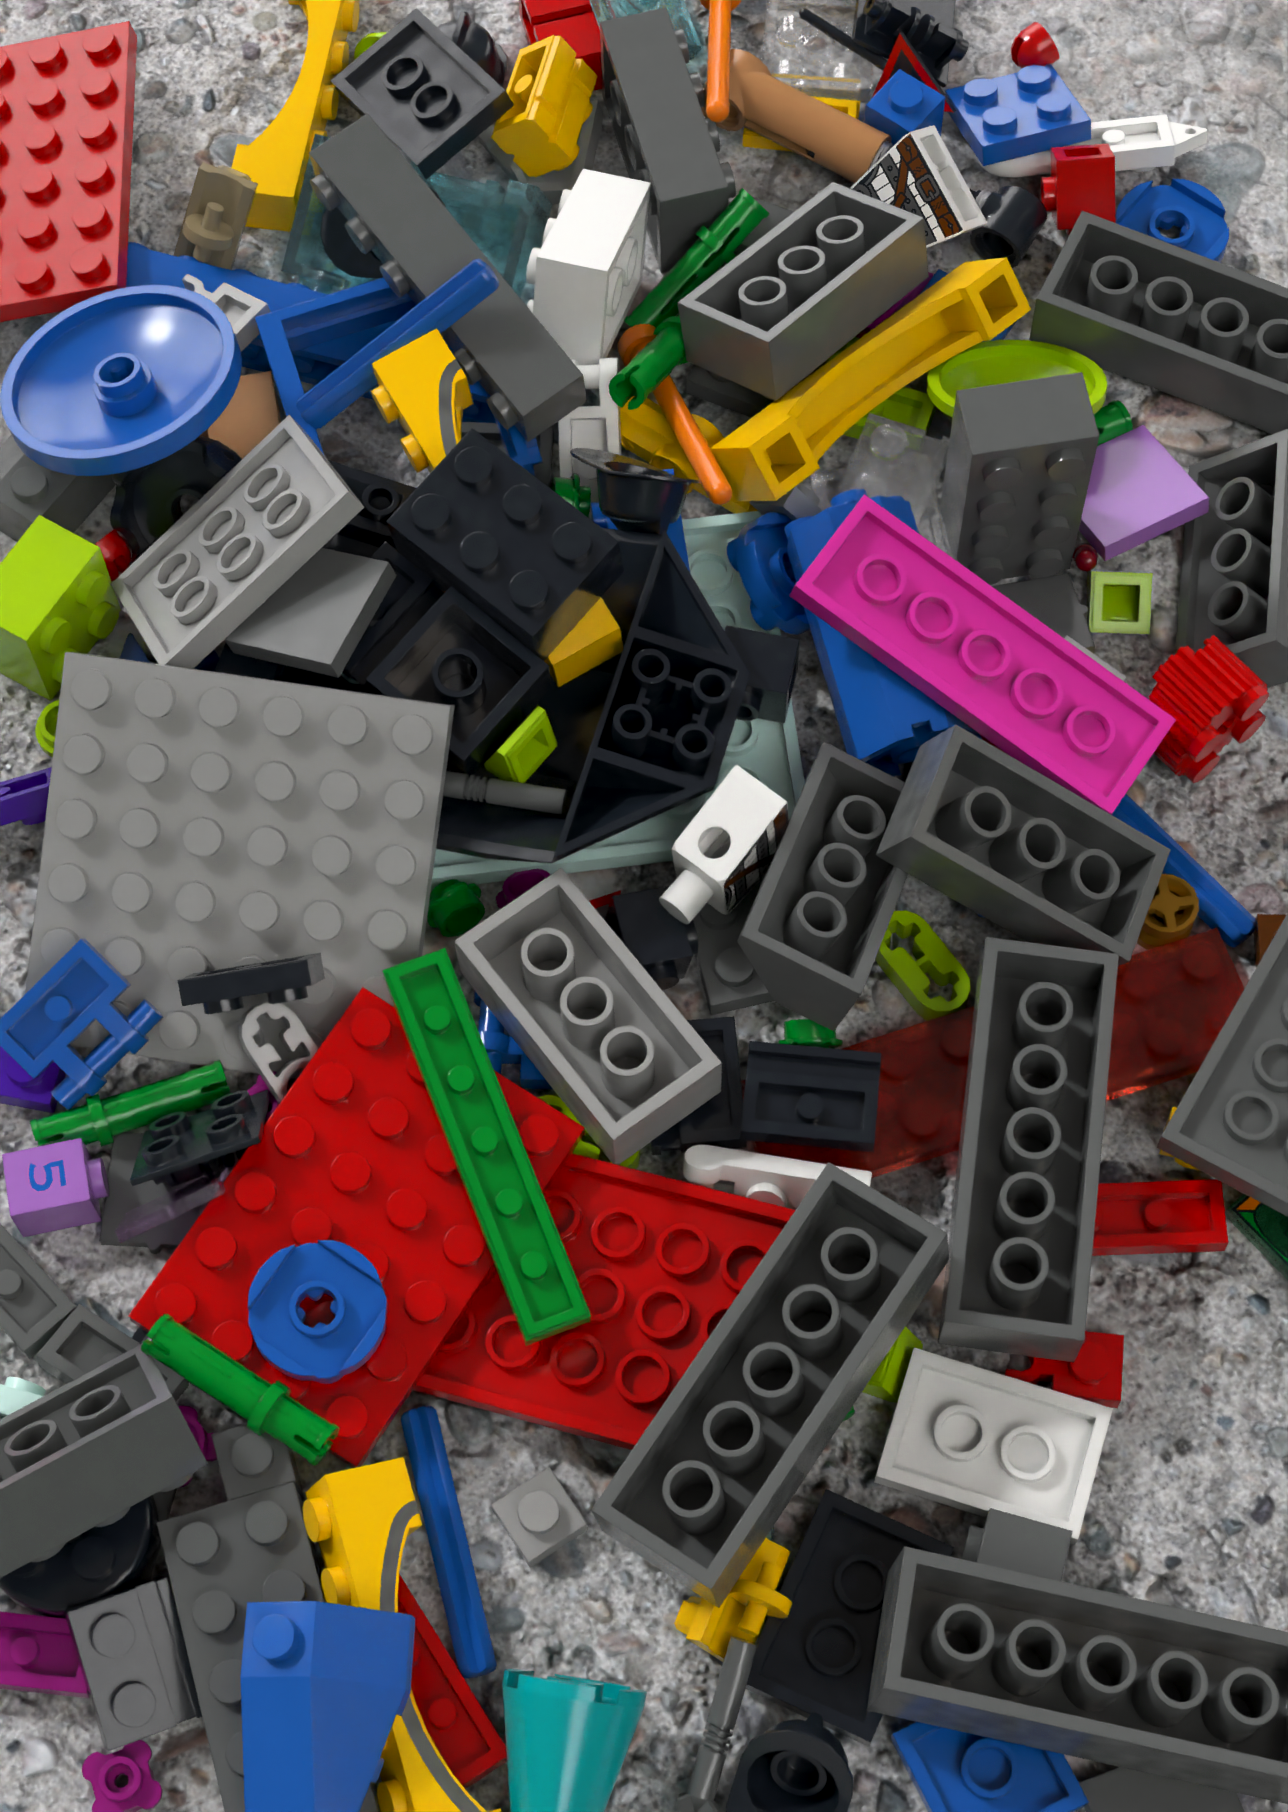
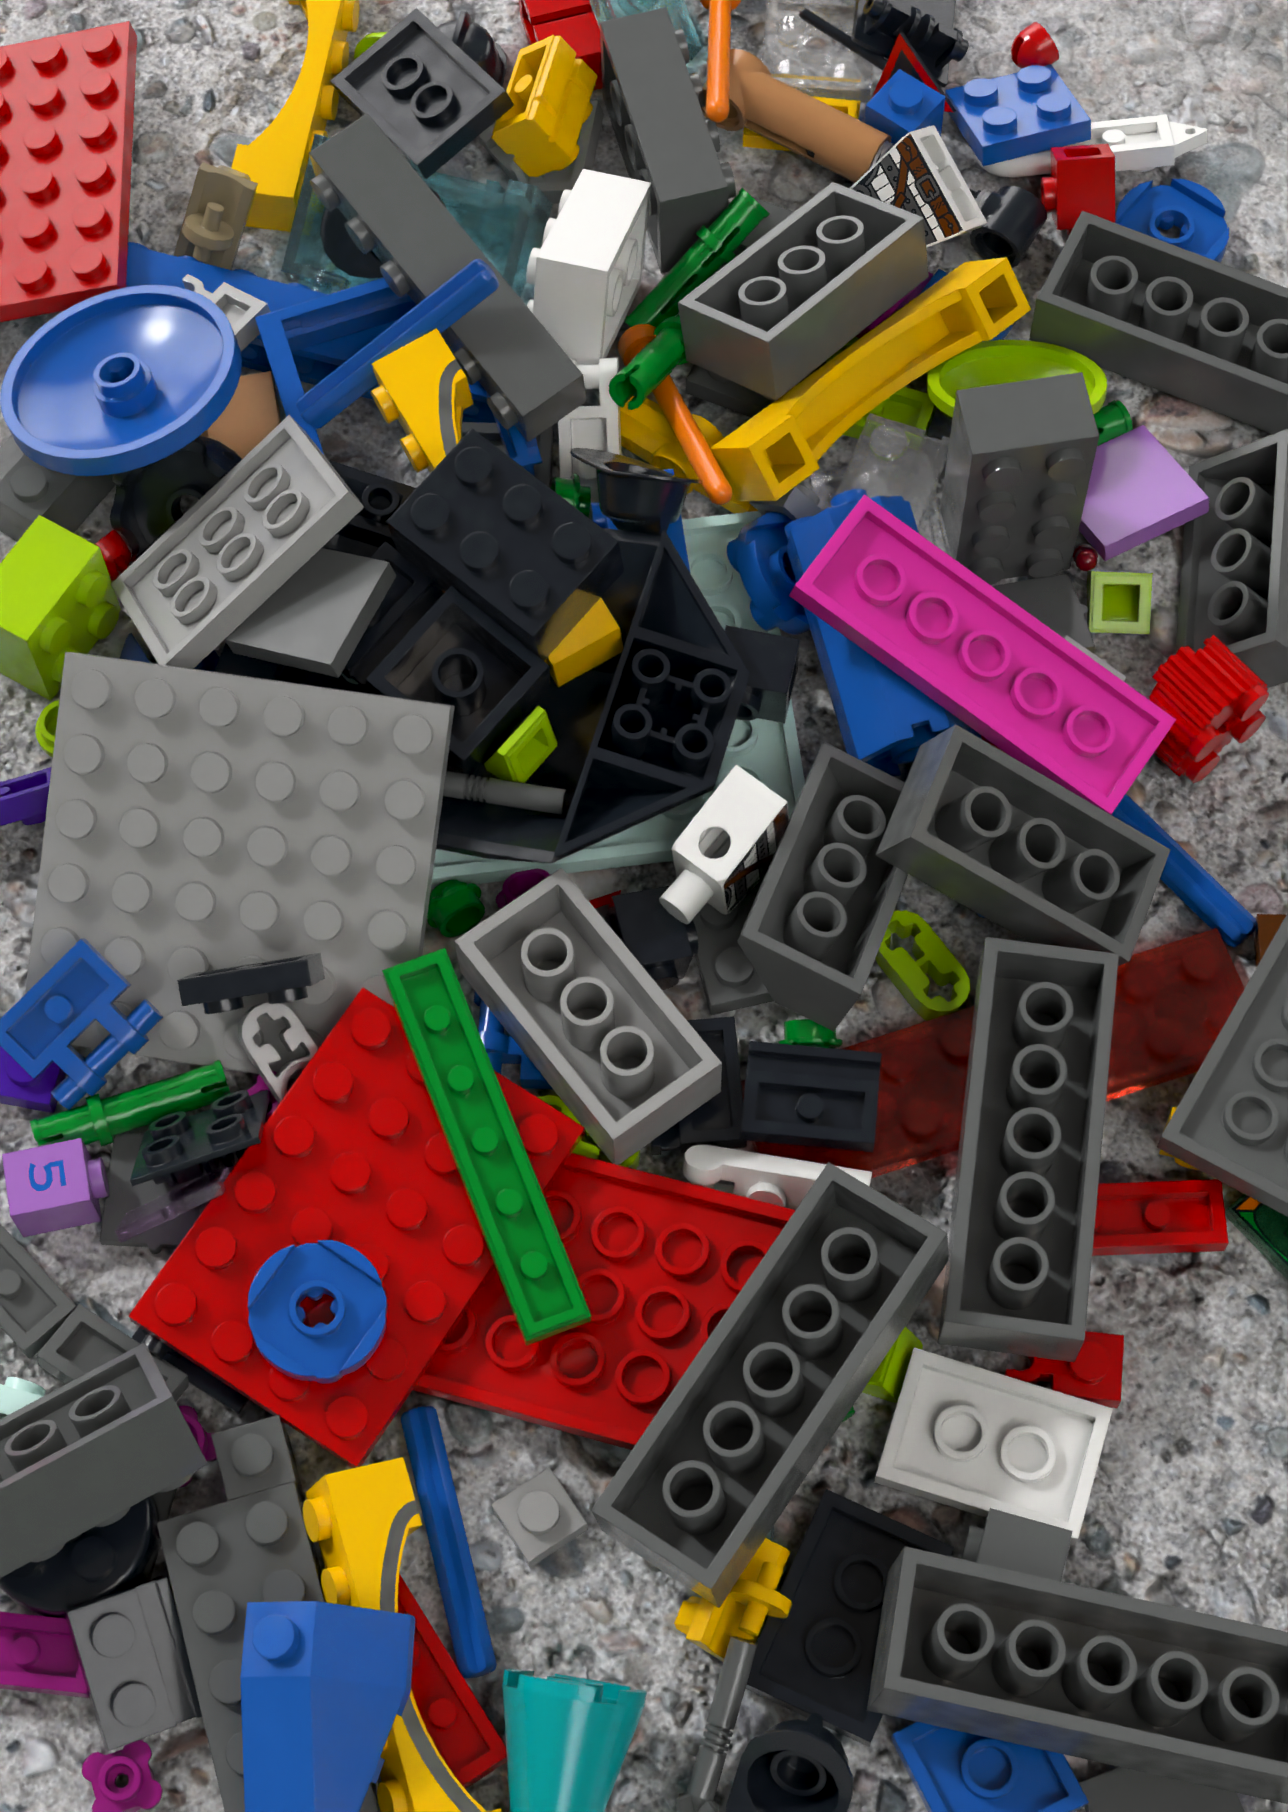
green pin [141,1314,340,1466] -> none
pearl gold wheel [1137,874,1199,953] -> none

